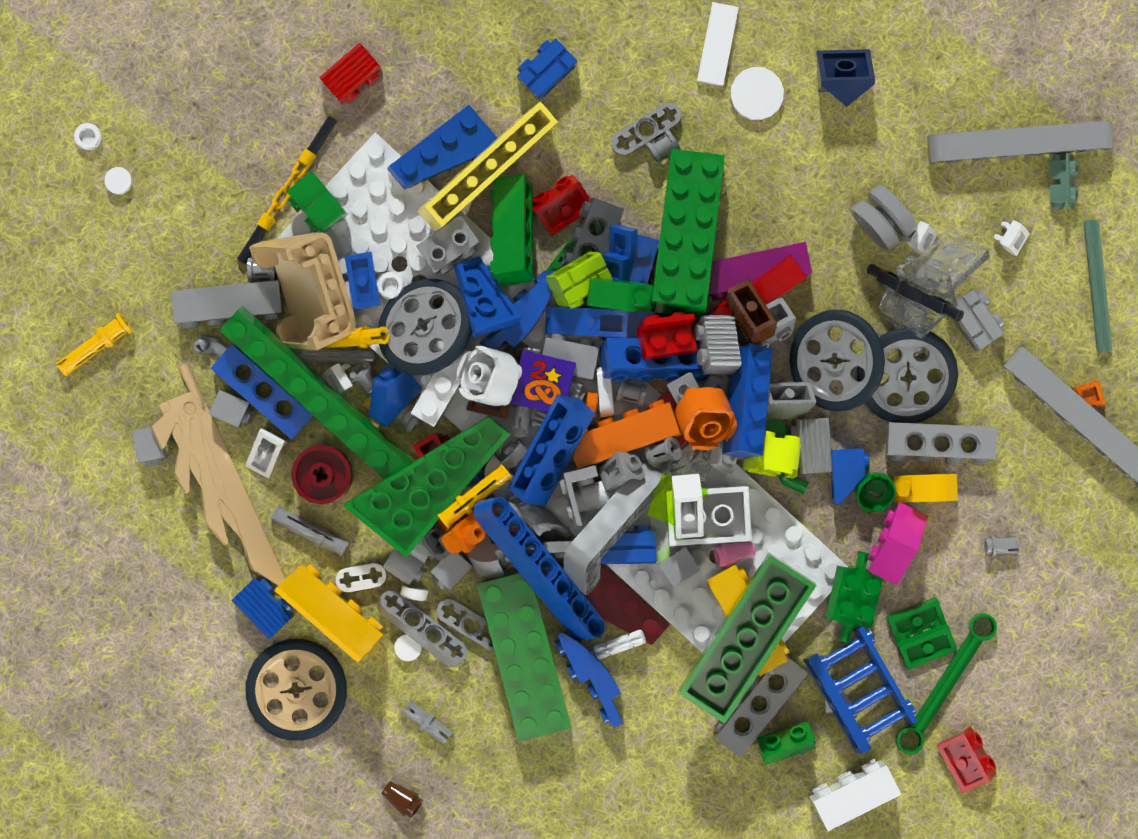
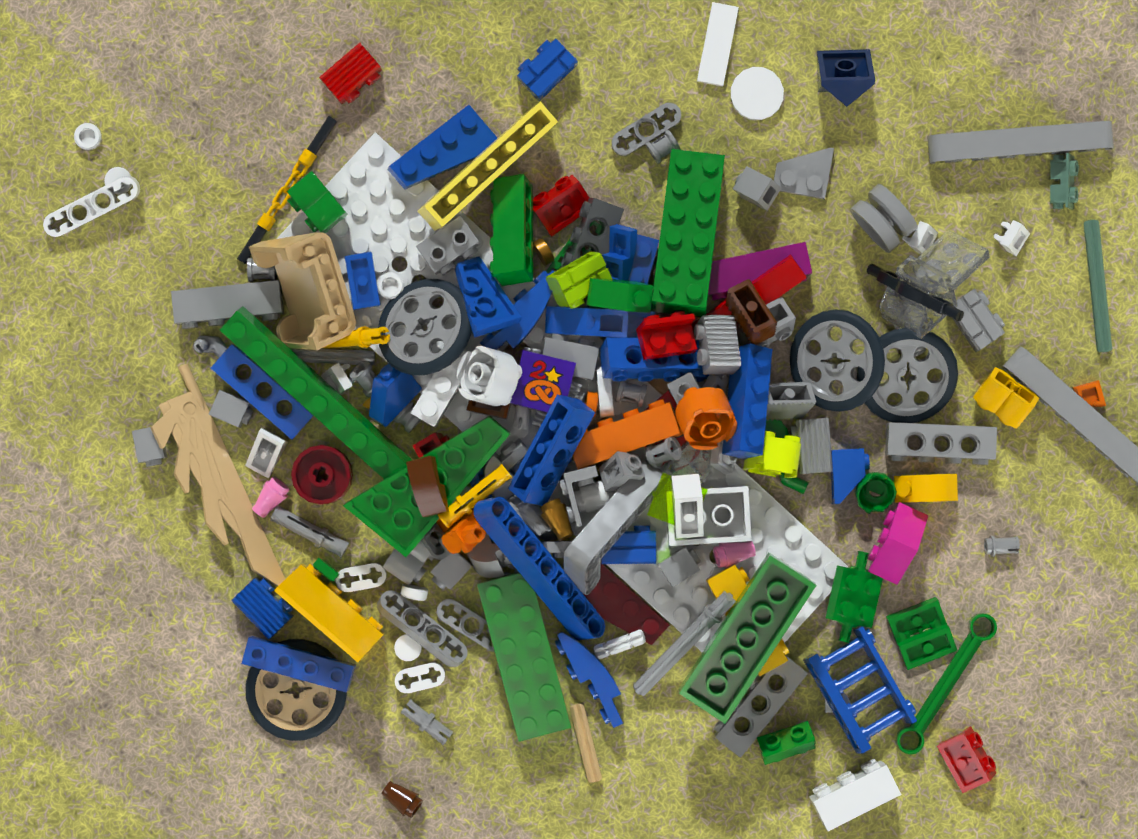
yellow pin [56,312,133,376] -> none
none -> white beam [43,176,140,237]
none -> blue brick [241,636,356,692]
none -> bright pink cone [252,477,290,518]
none -> green tile [313,558,340,582]
none -> white beam [395,662,445,693]
none -> reddish brown slope [406,456,449,518]
none -> pearl gold tile [533,238,554,266]
none -> pearl gold cone [540,498,574,541]
none -> tan axle [570,703,602,783]
none -> light grey axle [633,591,736,696]
none -> light grey brick [733,166,781,211]
none -> light grey wing [773,148,834,199]
none -> yellow brick [973,367,1039,429]

